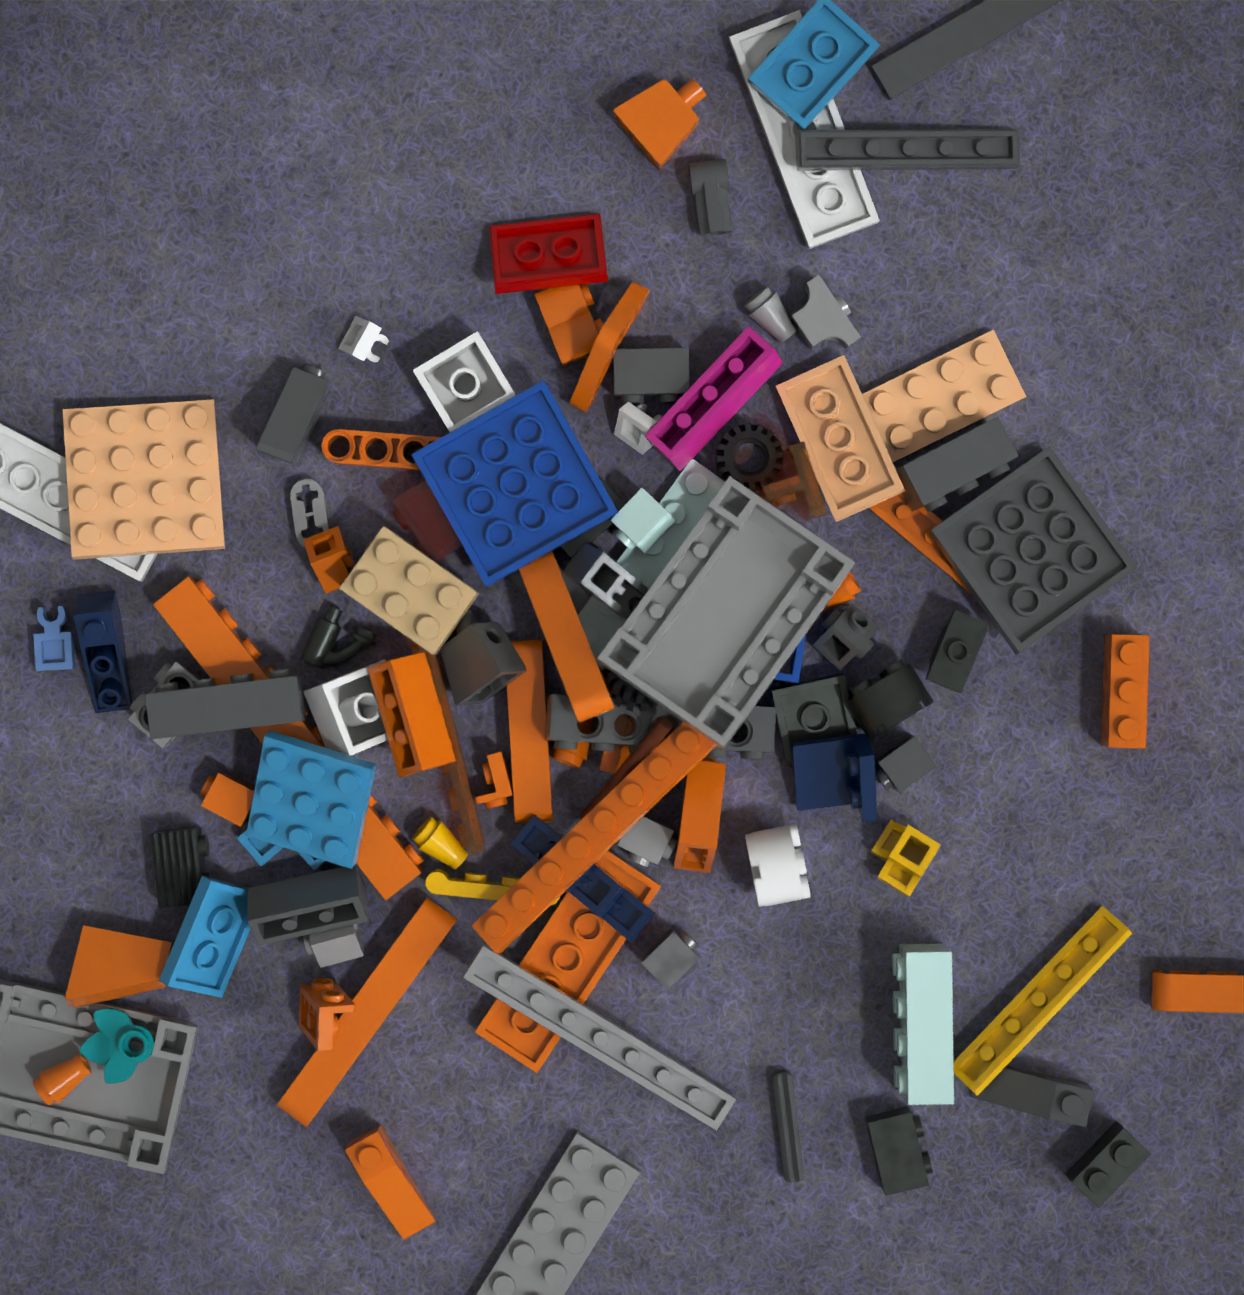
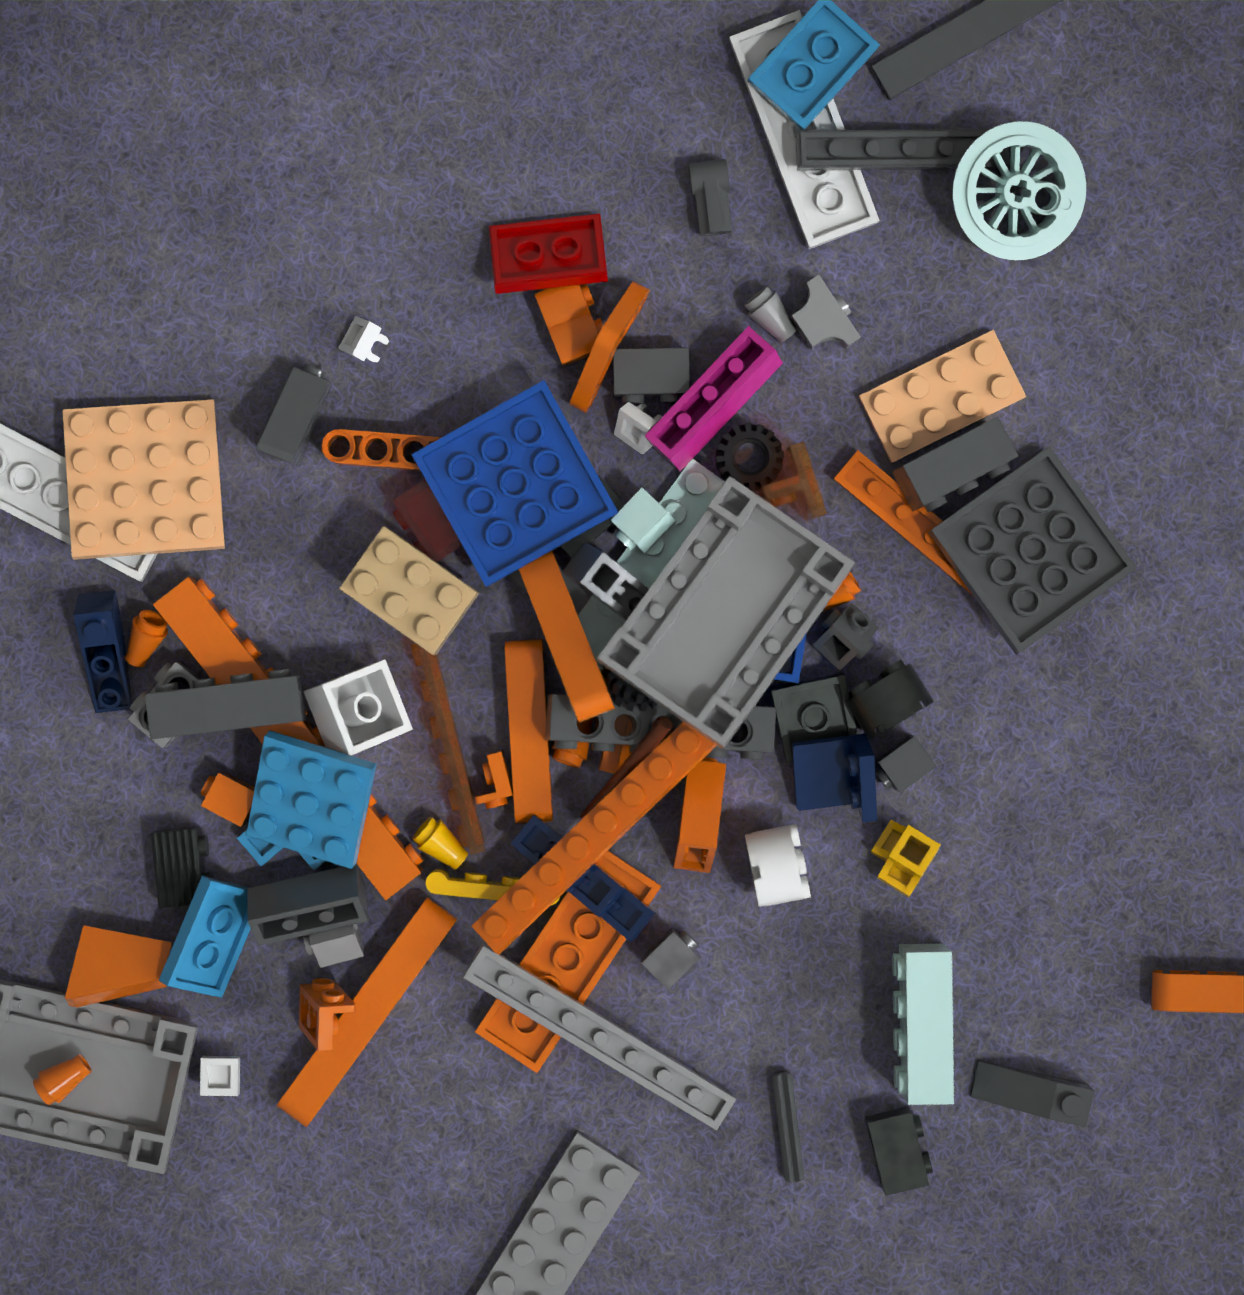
medium blue plate [33,606,76,671] -> none
teal plate [79,1008,155,1084] -> none
light grey beam [290,479,330,548] -> none
pearl dark grey plant [300,605,377,668] -> none
orange brick [303,526,355,594] -> none
orange slope [345,1124,436,1240] -> none
orange brick [368,652,456,778] -> none
white brick [413,331,516,432] -> none
dark grey torso [441,610,527,706] -> none
orange torso [613,78,706,170] -> none
light grey brick [617,815,677,867] -> none
light nougat plate [776,355,905,522] -> none
pearl dark grey brick [925,610,990,694] -> none
yellow plate [953,905,1132,1096] -> none
pearl dark grey brick [1065,1121,1151,1208] -> none
orange brick [1101,634,1150,749] -> none
none -> orange cone [125,610,168,667]
none -> white tile [200,1056,240,1096]
none -> light aqua piece [953,121,1086,260]

